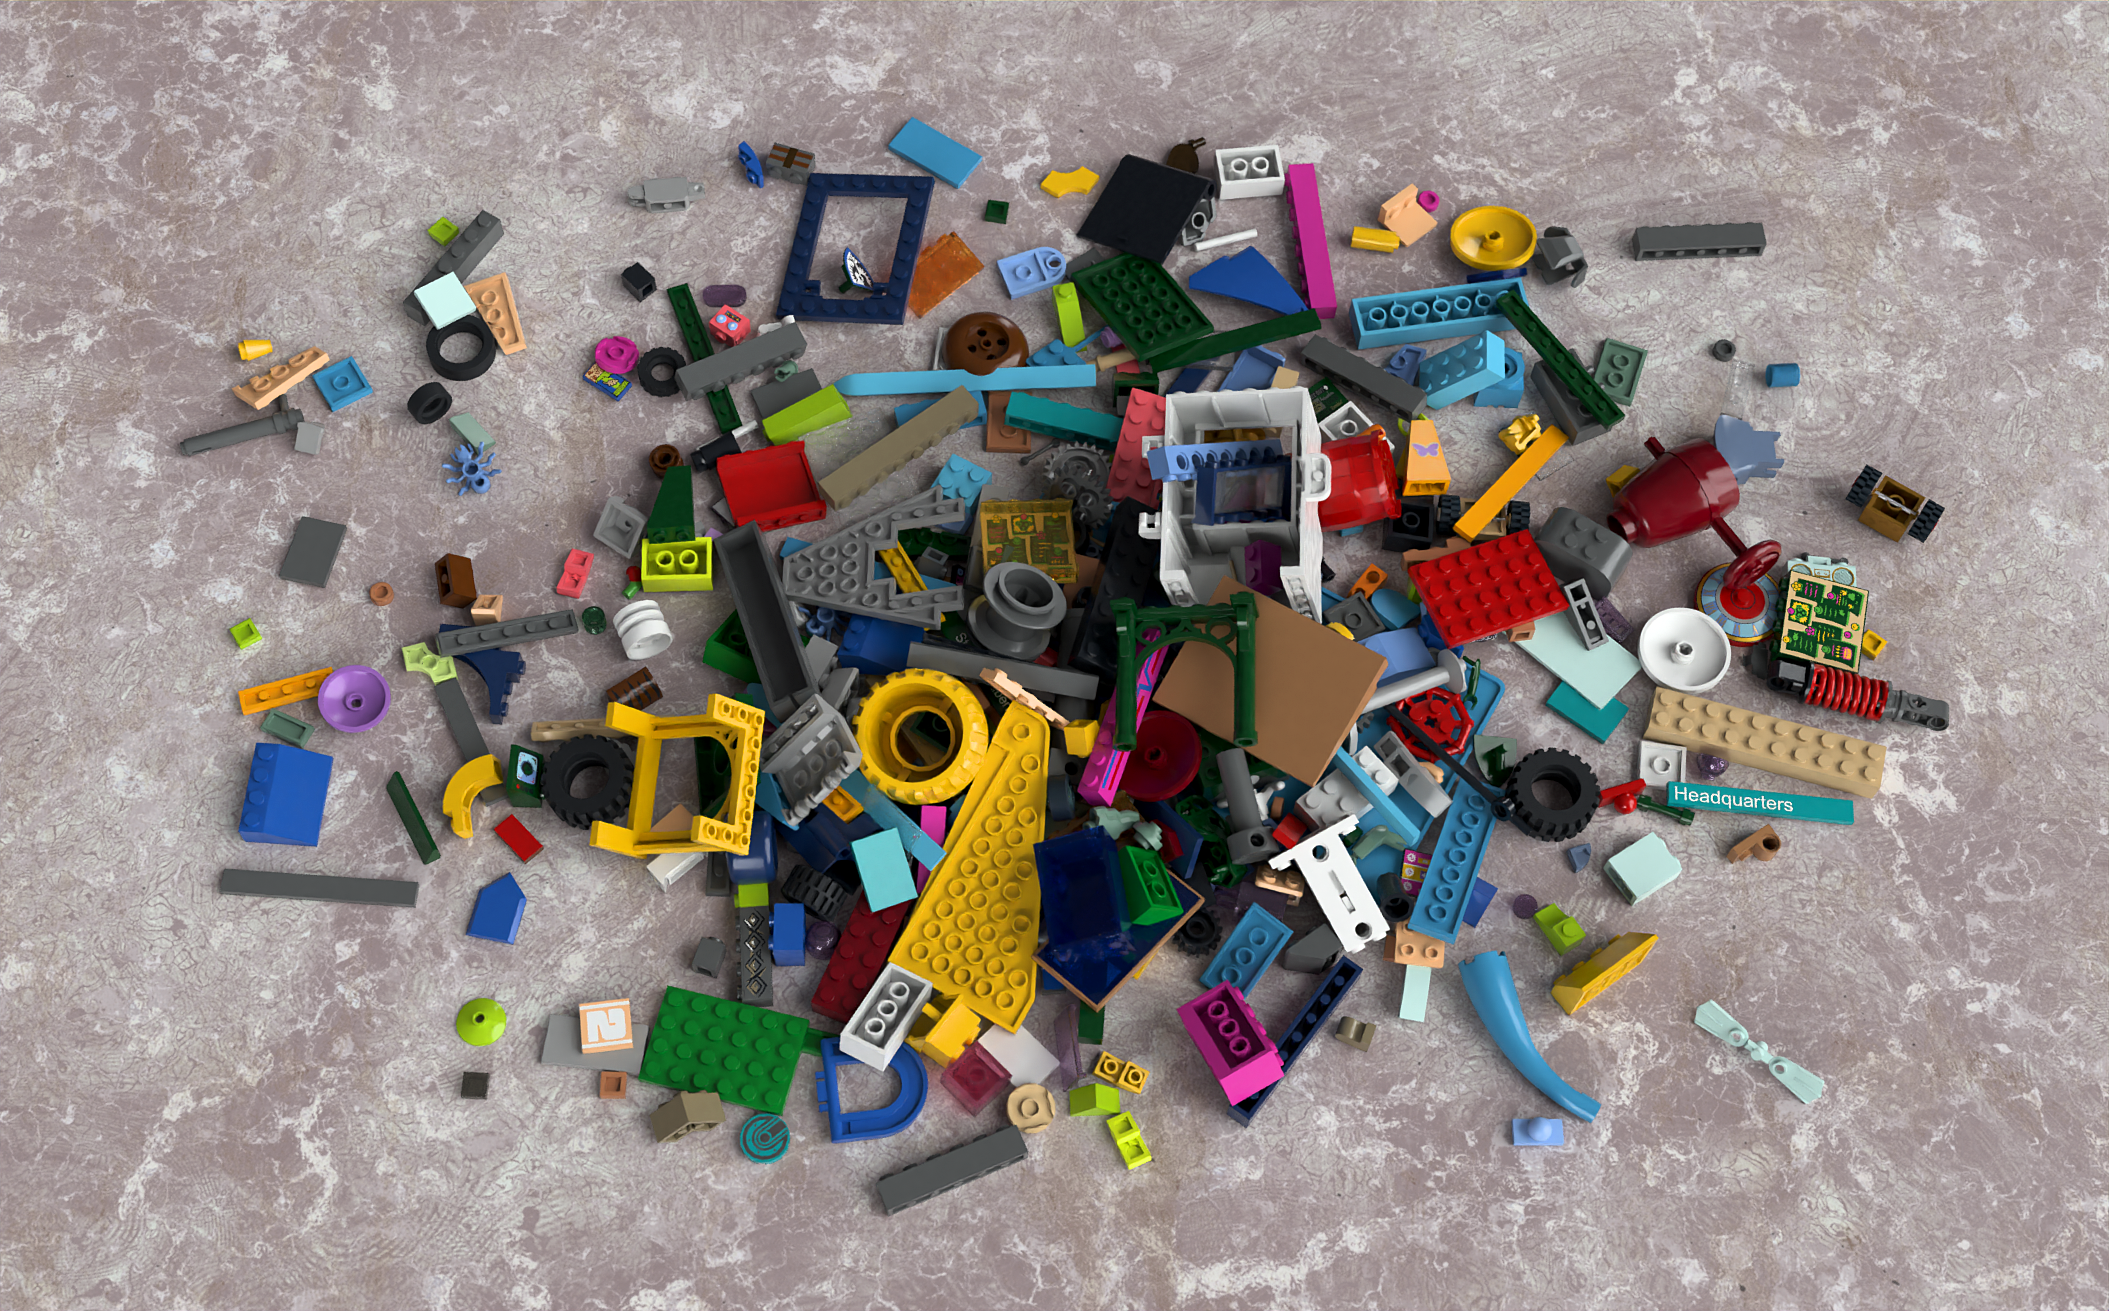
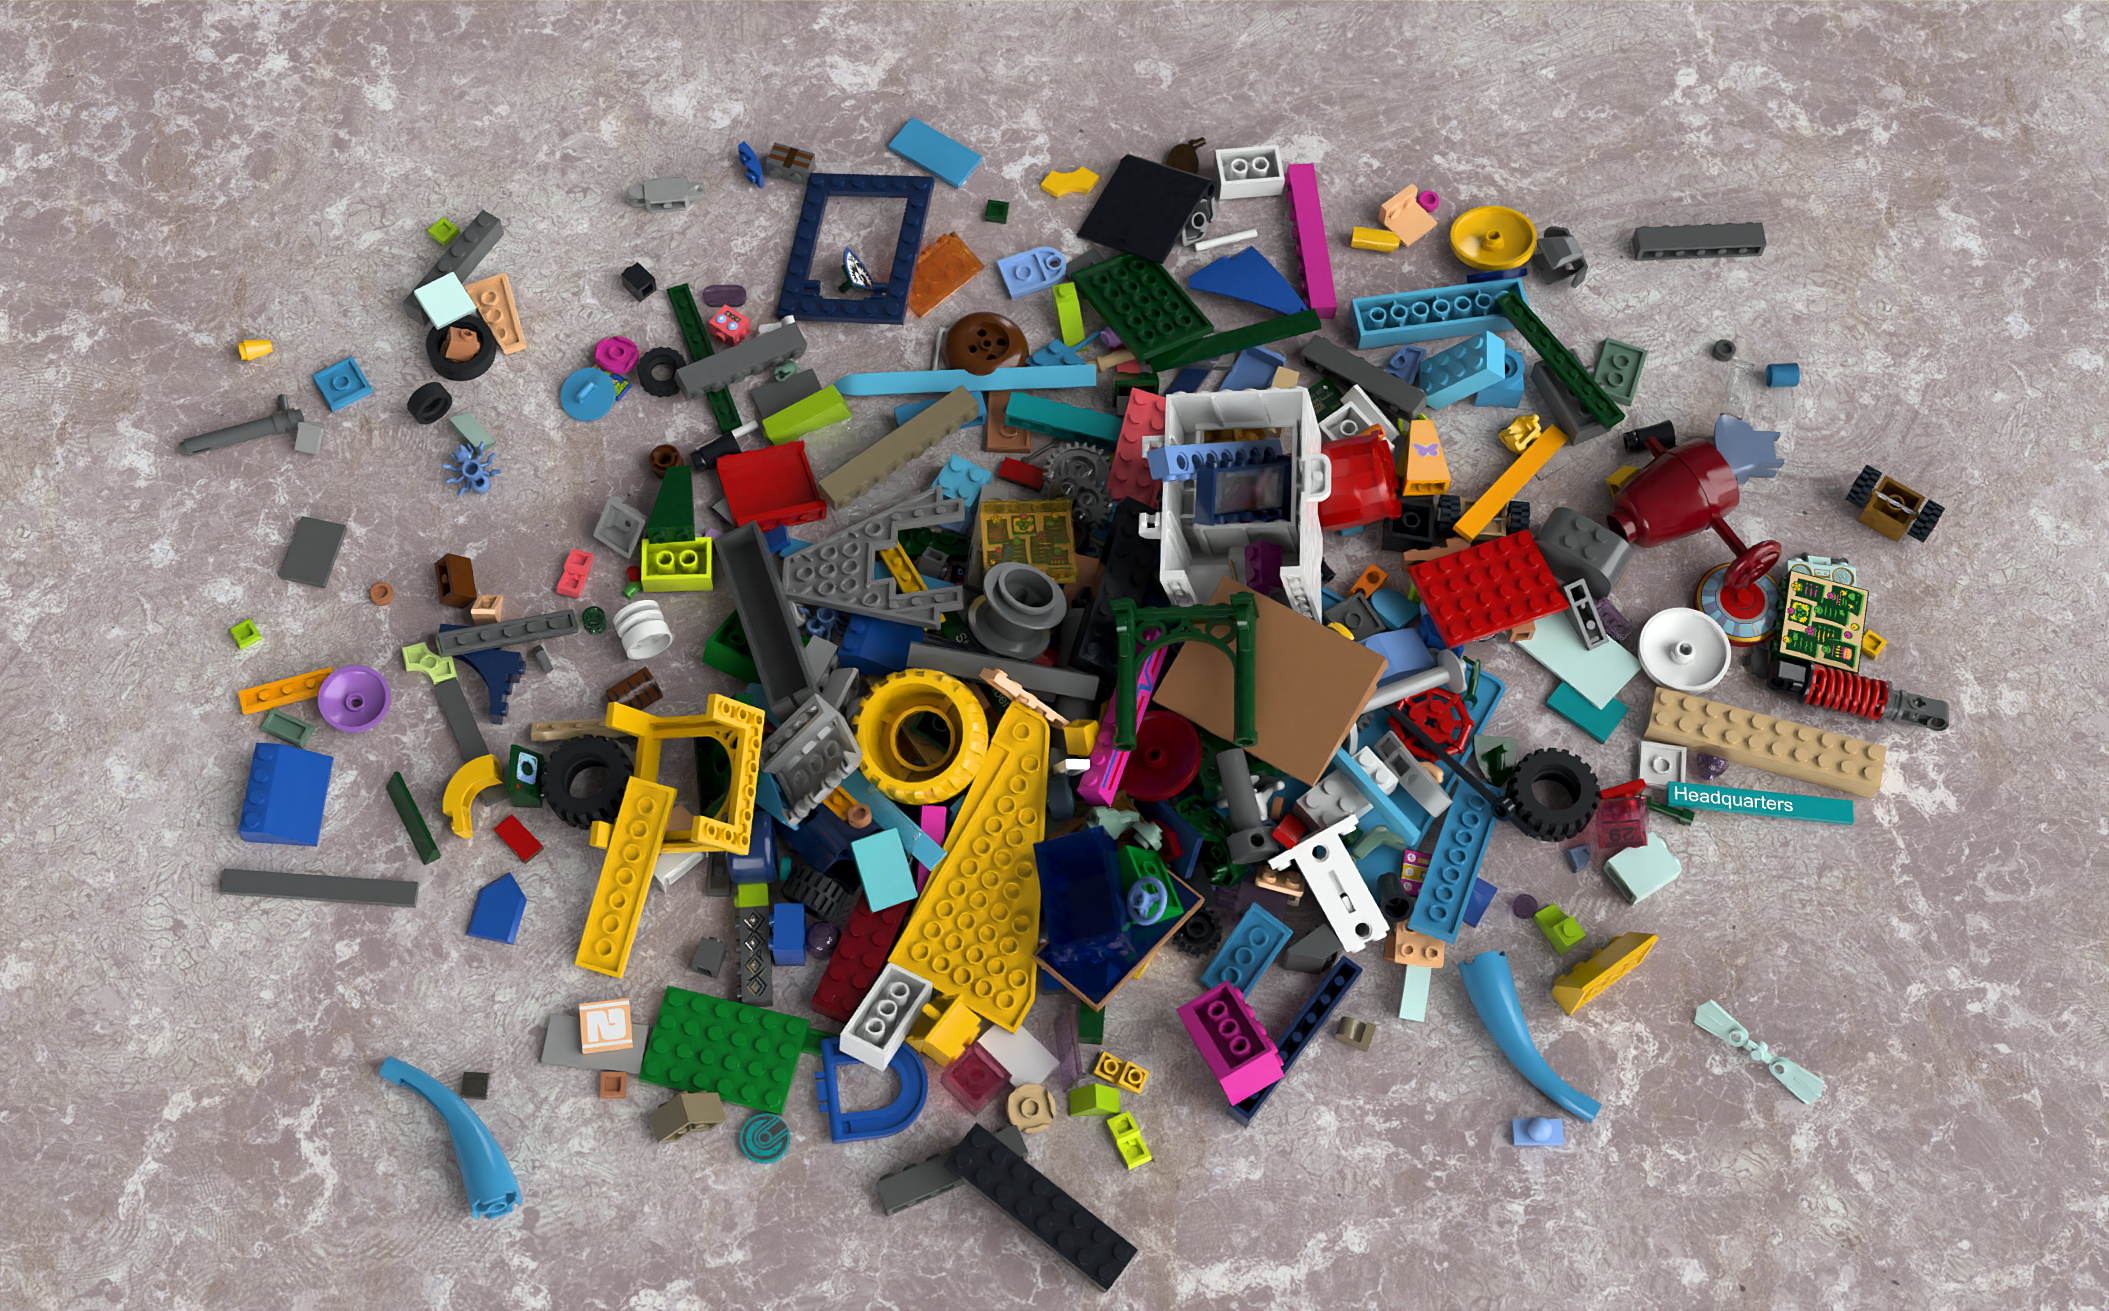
light nougat wing [232,346,330,410] -> none
lime dish [456,998,507,1046] -> none
medium nougat plate [1726,824,1781,864] -> none
none -> dark azure brick [380,1056,522,1219]
none -> nougat brick [444,327,480,363]
none -> dark grey tile [532,645,554,673]
none -> dark azure shield [560,368,616,422]
none -> yellow plate [574,776,678,978]
none -> blue tile [764,524,791,554]
none -> teal tile [780,856,791,881]
none -> nougat tile [847,804,872,829]
none -> black brick [943,1122,1138,1293]
none -> red tile [998,457,1044,493]
none -> white tile [1053,759,1090,776]
none -> medium blue piece [1126,876,1167,925]
none -> white tile [1341,384,1400,443]
none -> clear pink brick [1596,796,1649,850]
none -> black plant [1623,419,1676,453]

